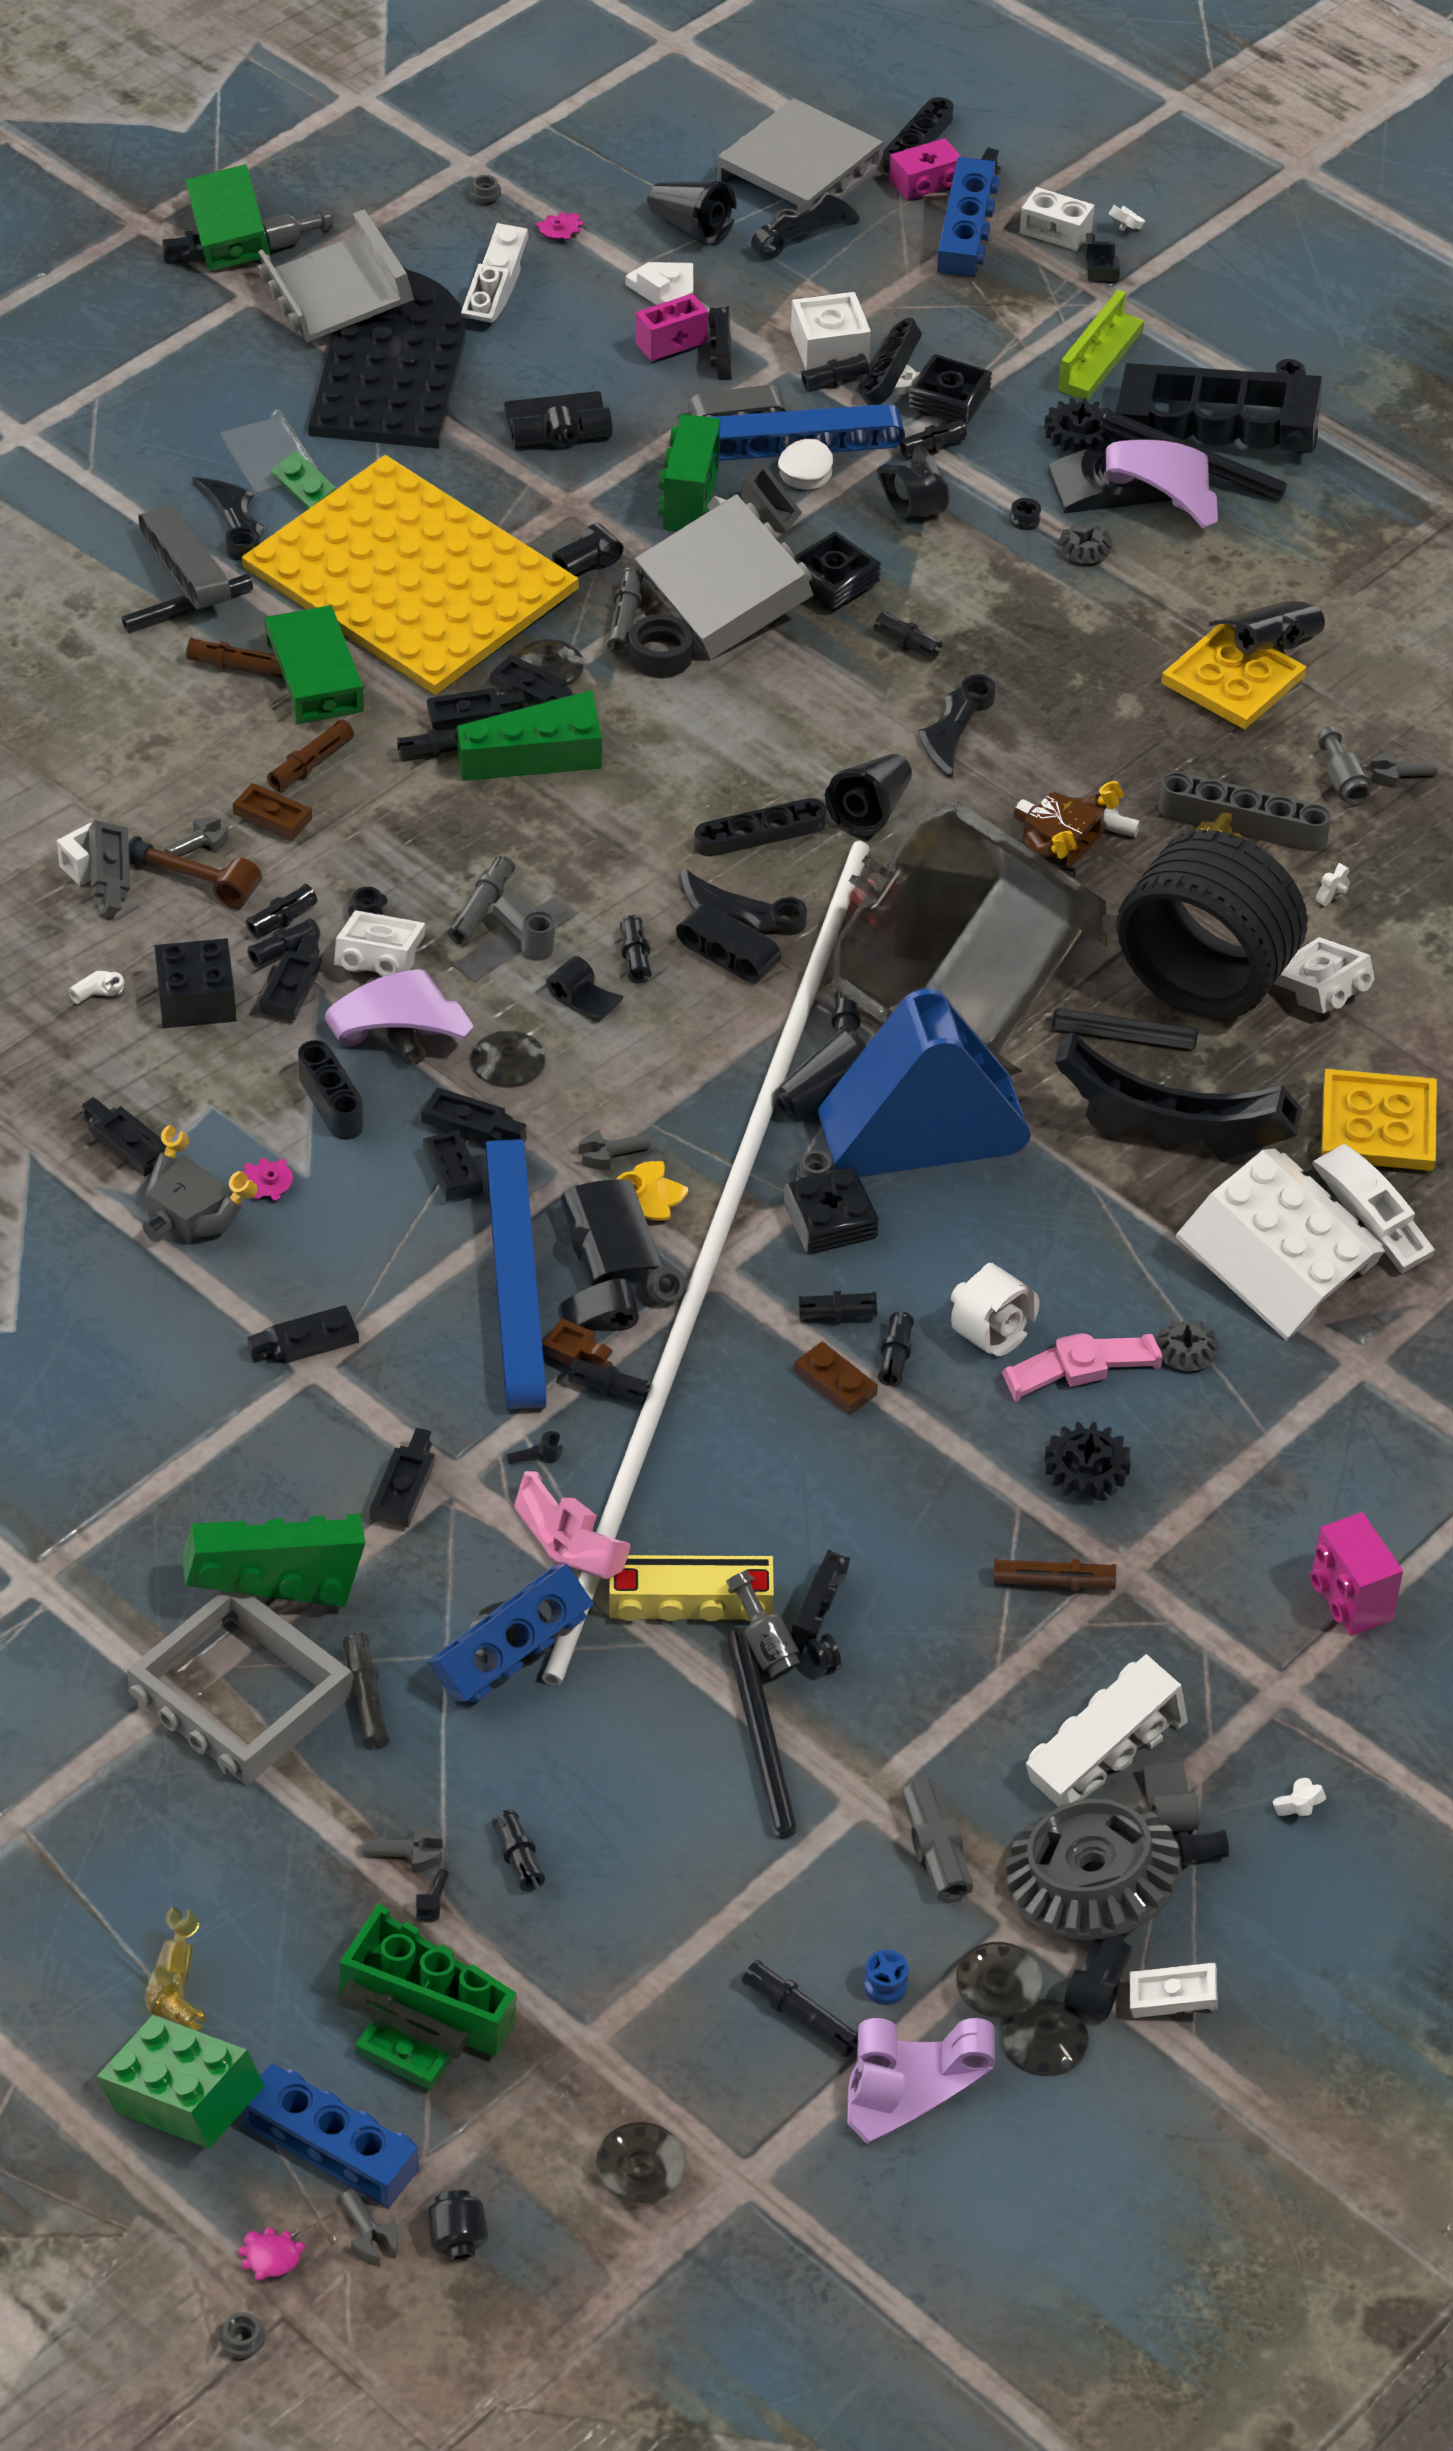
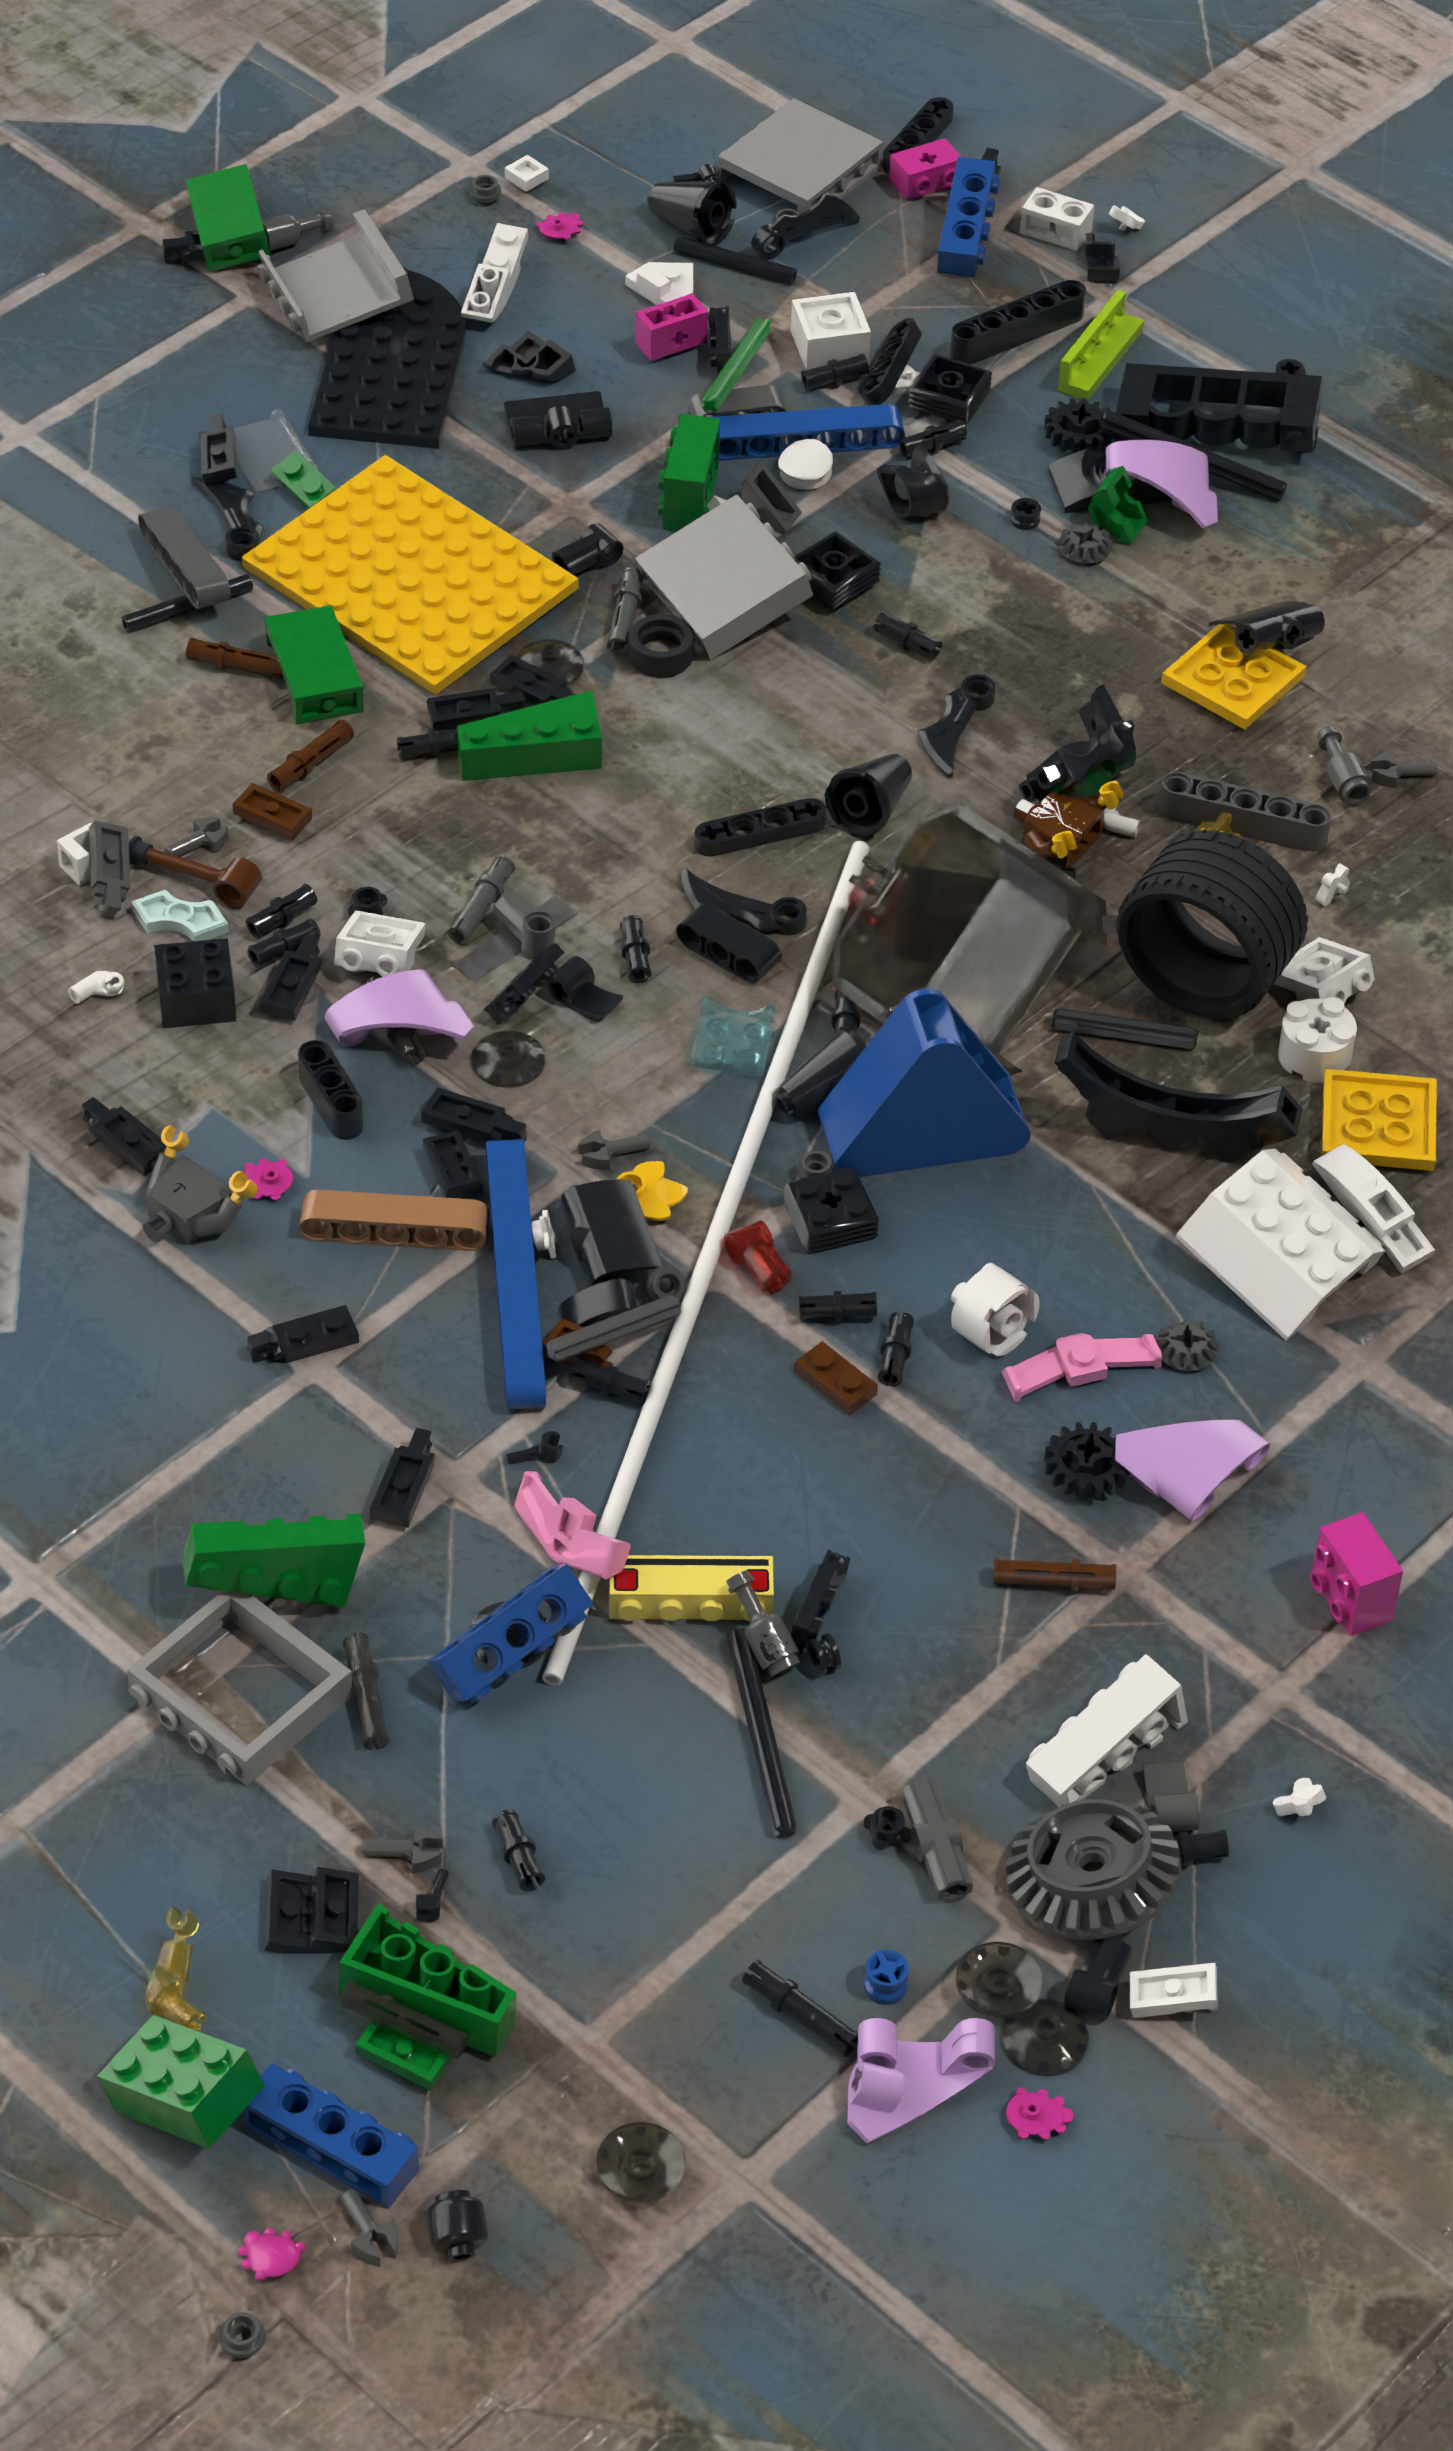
none -> light aqua tile [131,889,229,941]
none -> black hinge [200,413,238,485]
none -> black slope [264,1867,359,1954]
none -> medium nougat beam [299,1190,490,1251]
none -> black slope [483,330,576,381]
none -> black hinge [484,943,565,1025]
none -> white plate [505,155,549,192]
none -> white plate [532,1210,556,1259]
none -> dark grey axle [546,1295,681,1362]
none -> black hand [673,164,718,182]
none -> black piece [674,236,797,284]
none -> clear light blue piece [690,996,776,1077]
none -> green axle [701,317,771,413]
none -> clear red piece [724,1220,791,1295]
none -> black plate [863,1806,912,1850]
none -> black beam [950,280,1086,365]
none -> dark pink piece [1006,2088,1074,2140]
none -> black hips [1019,685,1136,804]
none -> green cylinder [1088,466,1148,544]
none -> lavender panel [1115,1420,1270,1522]
none -> white brick [1278,997,1357,1083]

